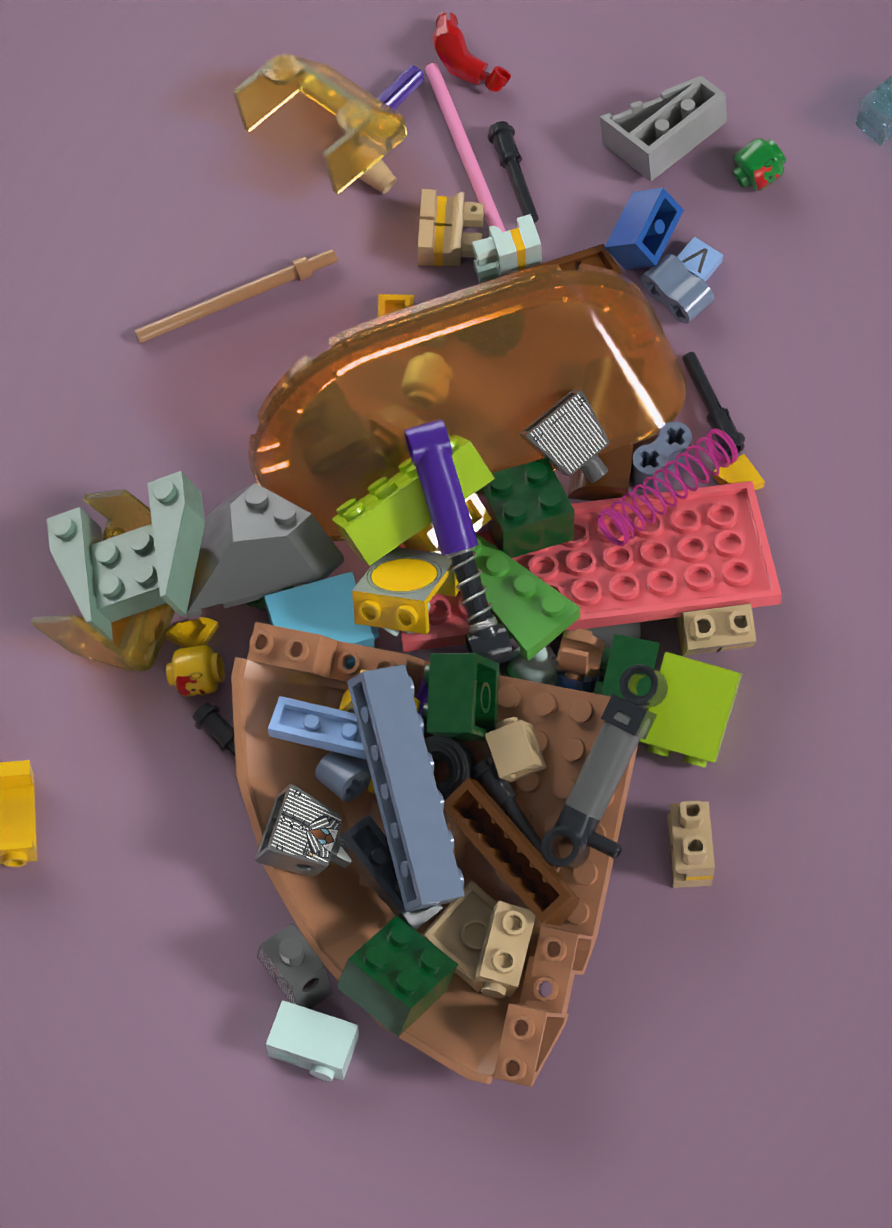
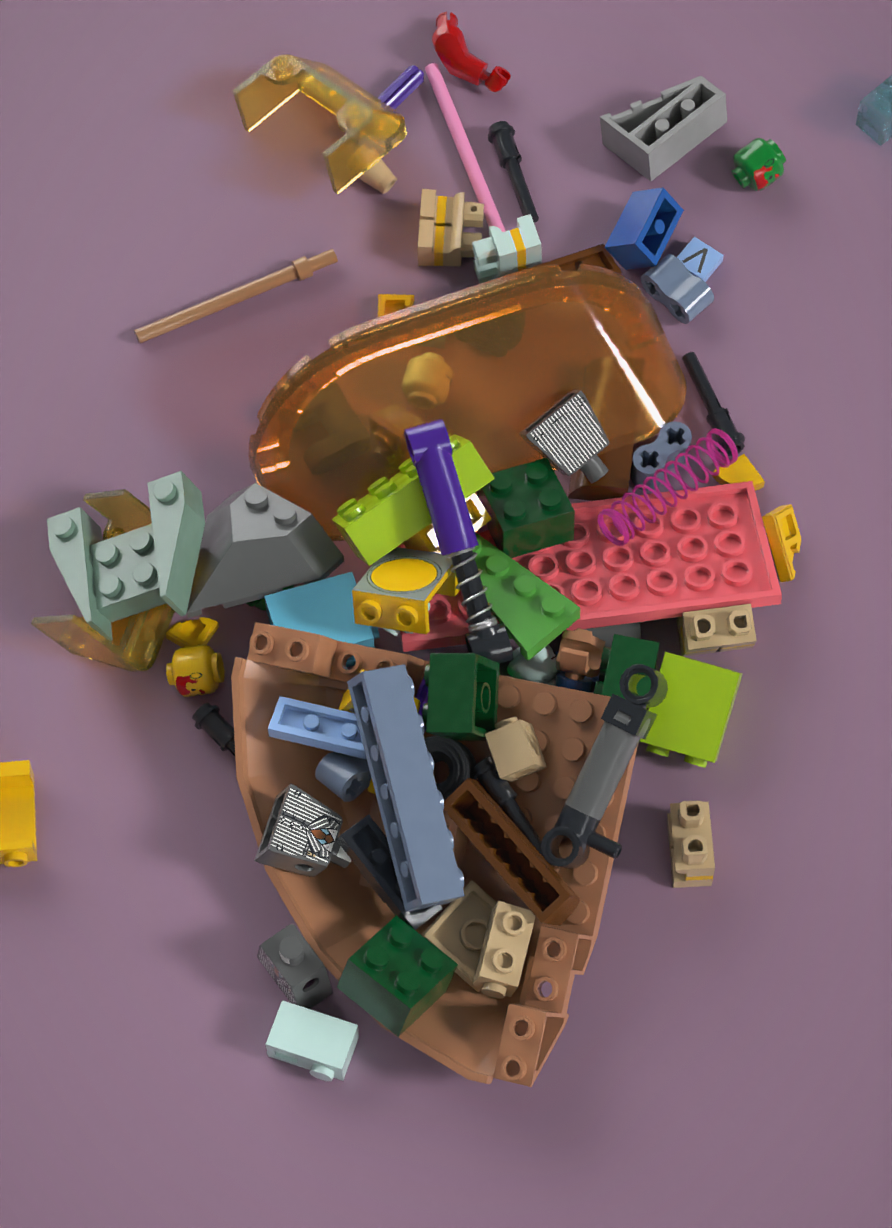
none -> yellow tile [762,504,801,582]

